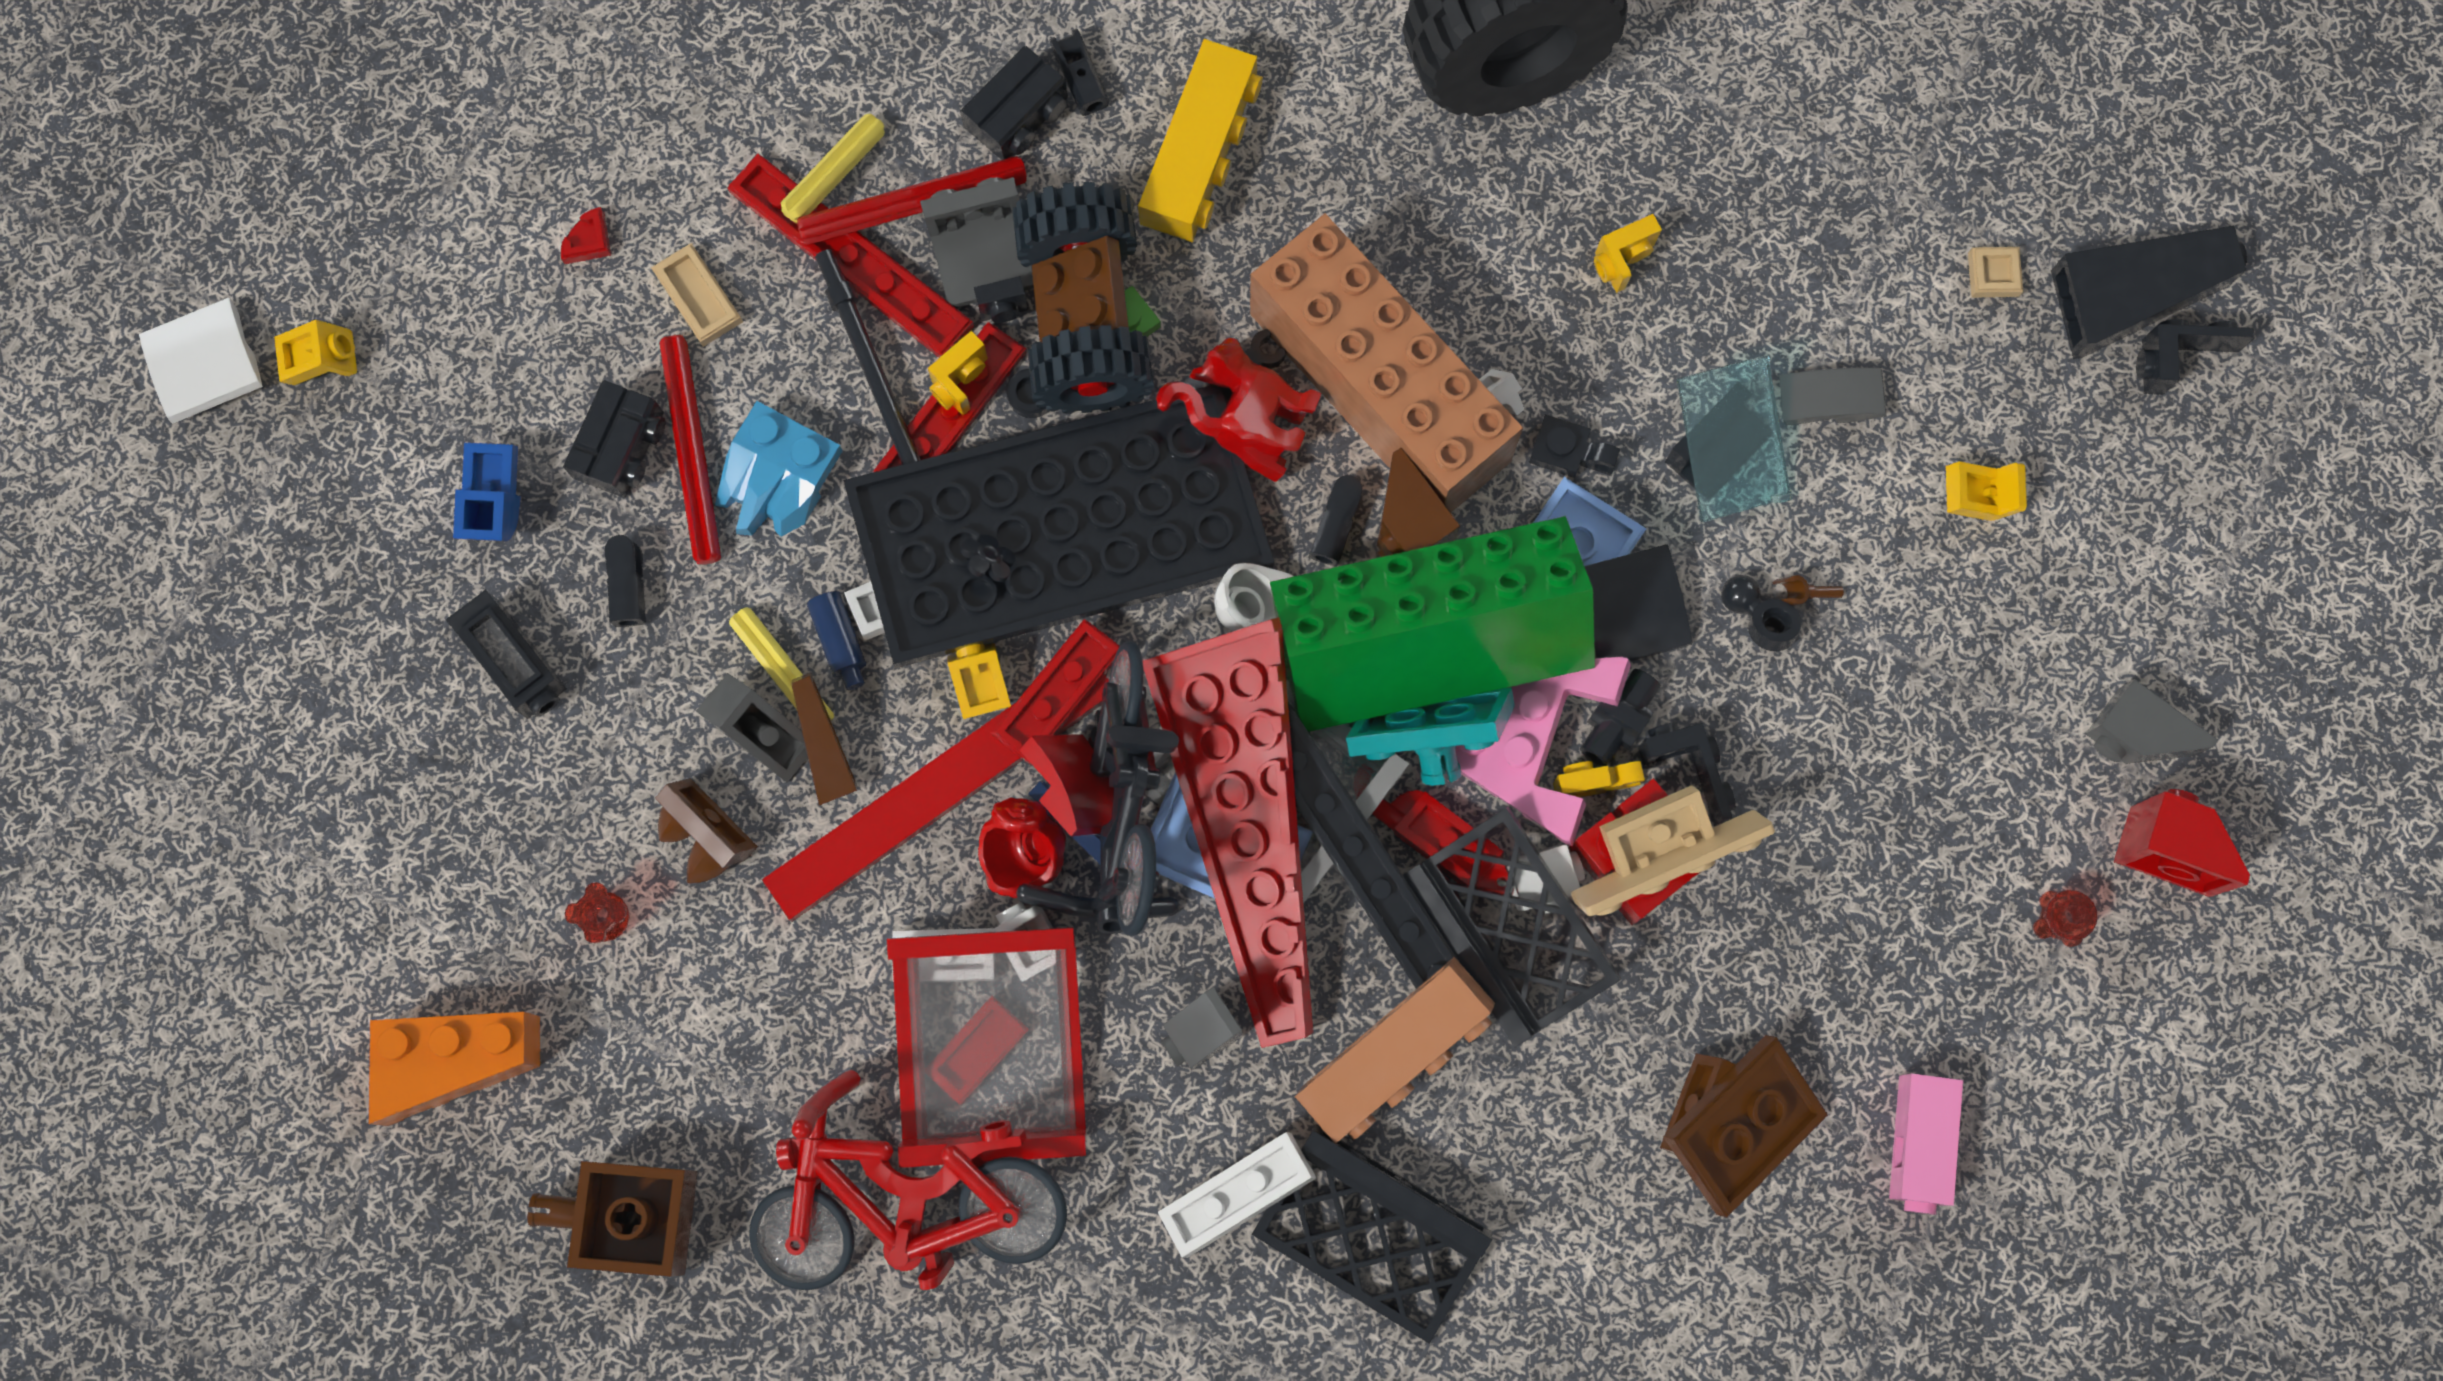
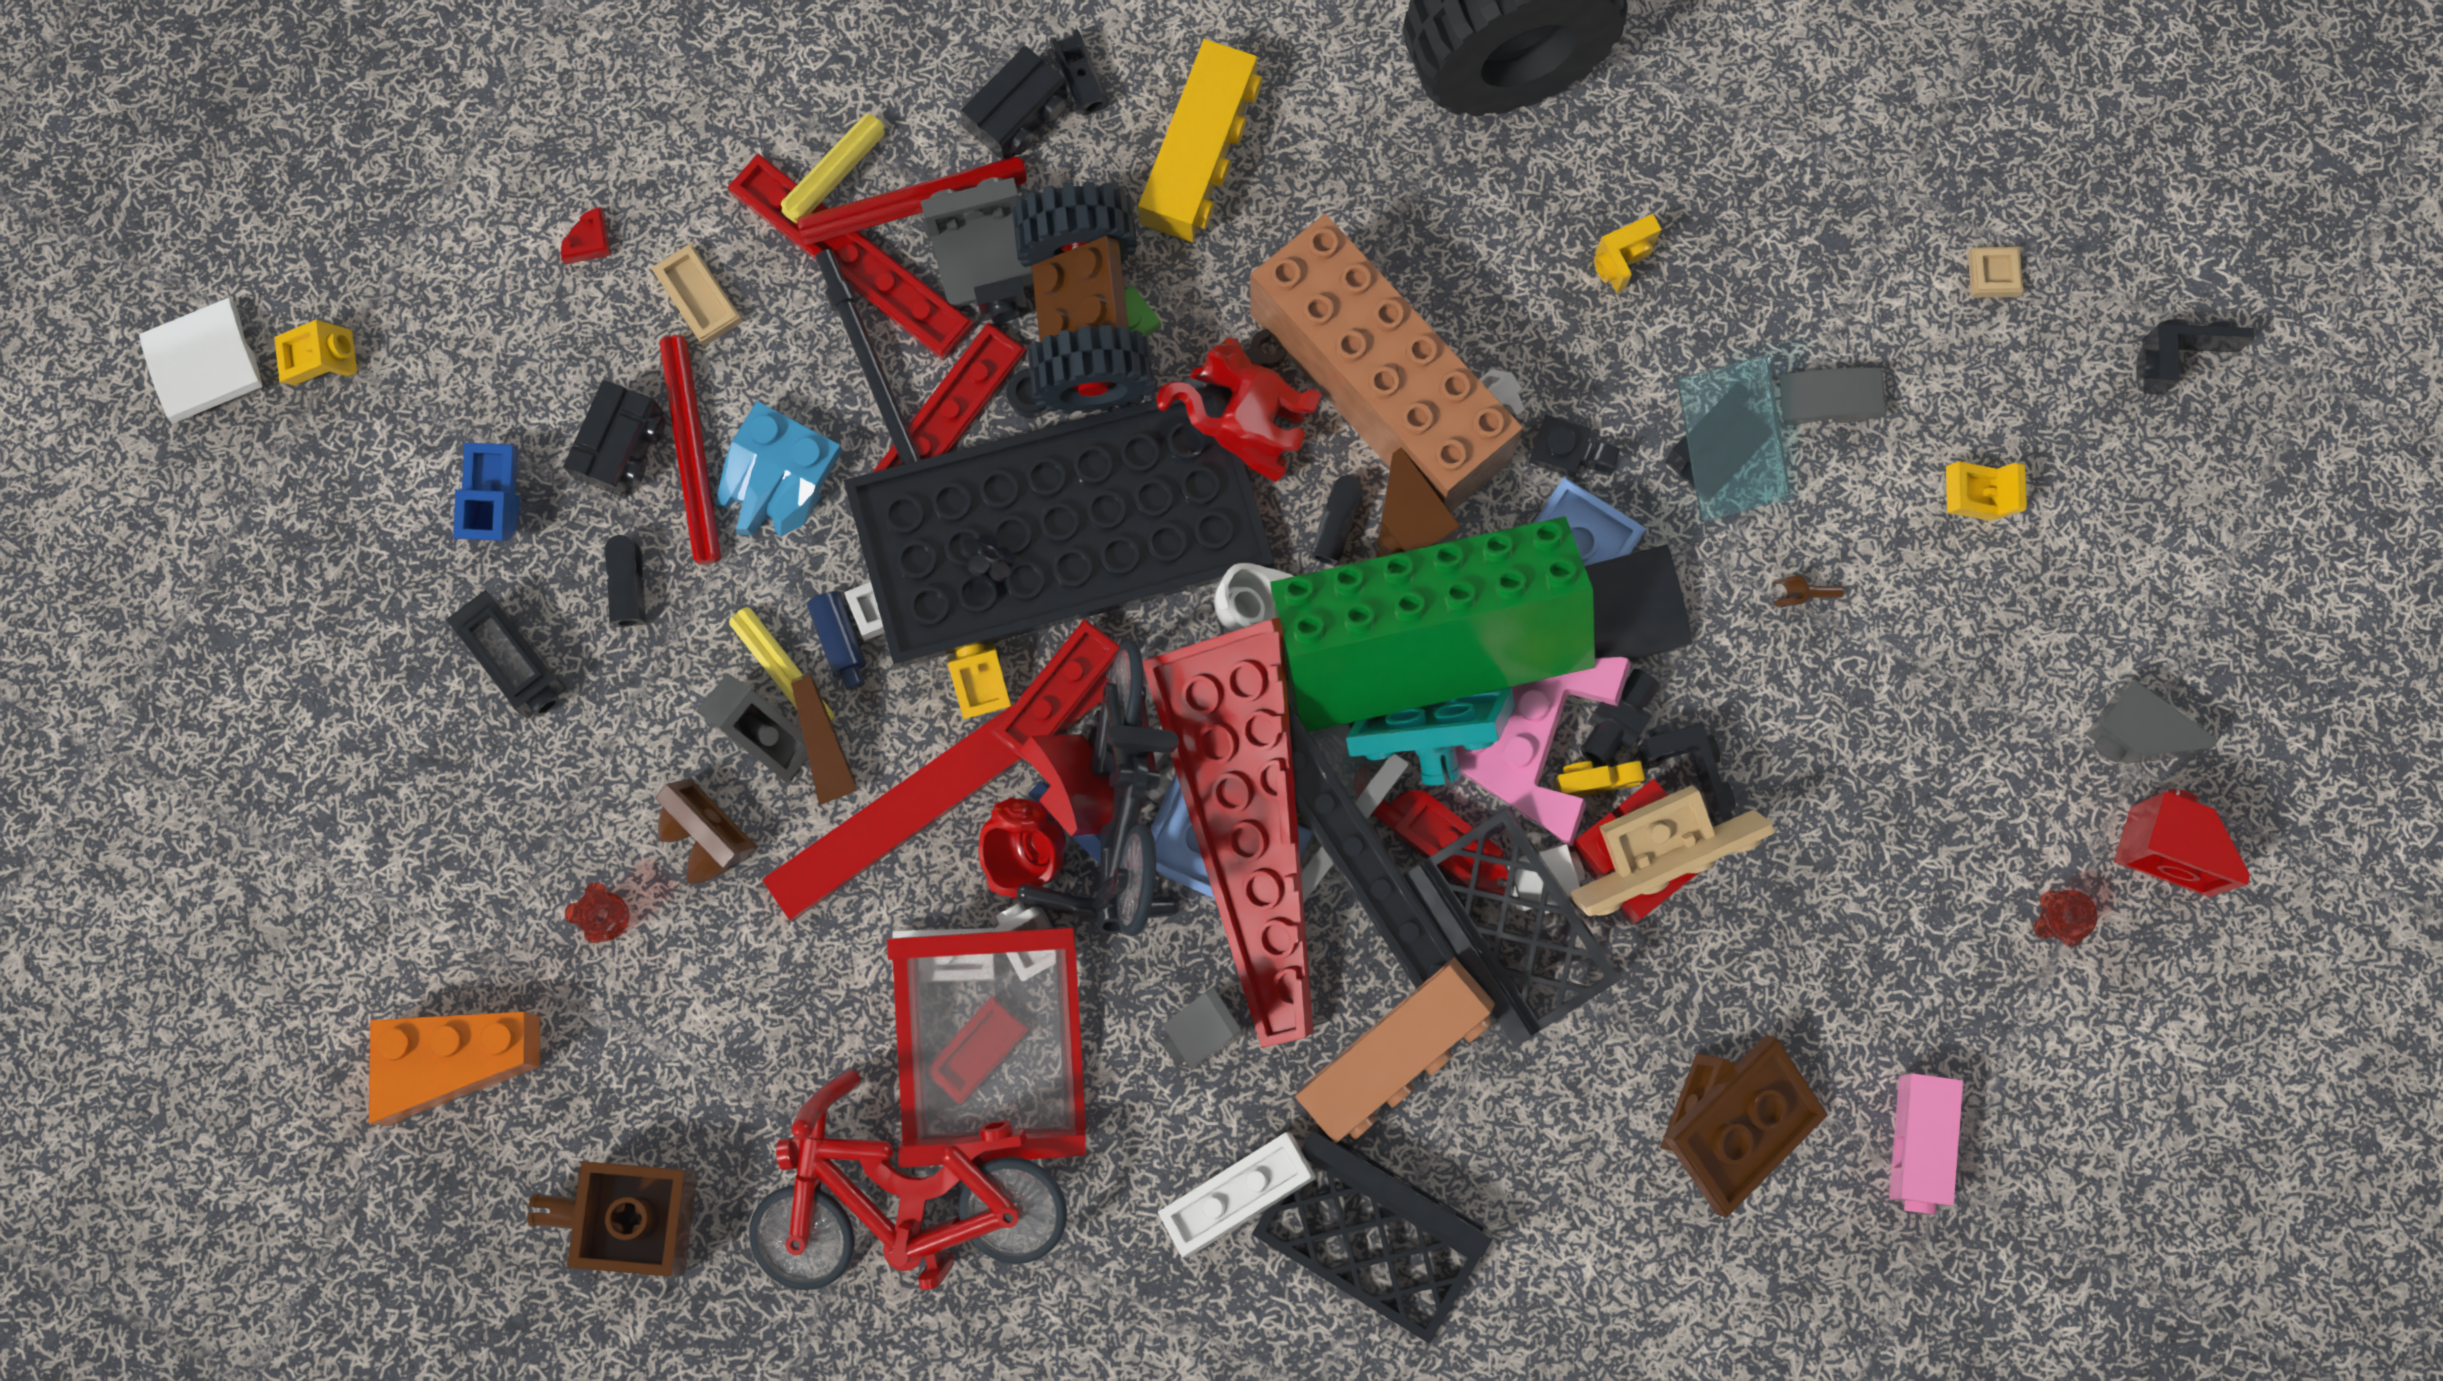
yellow bracket [928,330,988,415] -> none
black plate [1721,575,1802,652] -> none
black slope [2051,225,2247,359] -> none

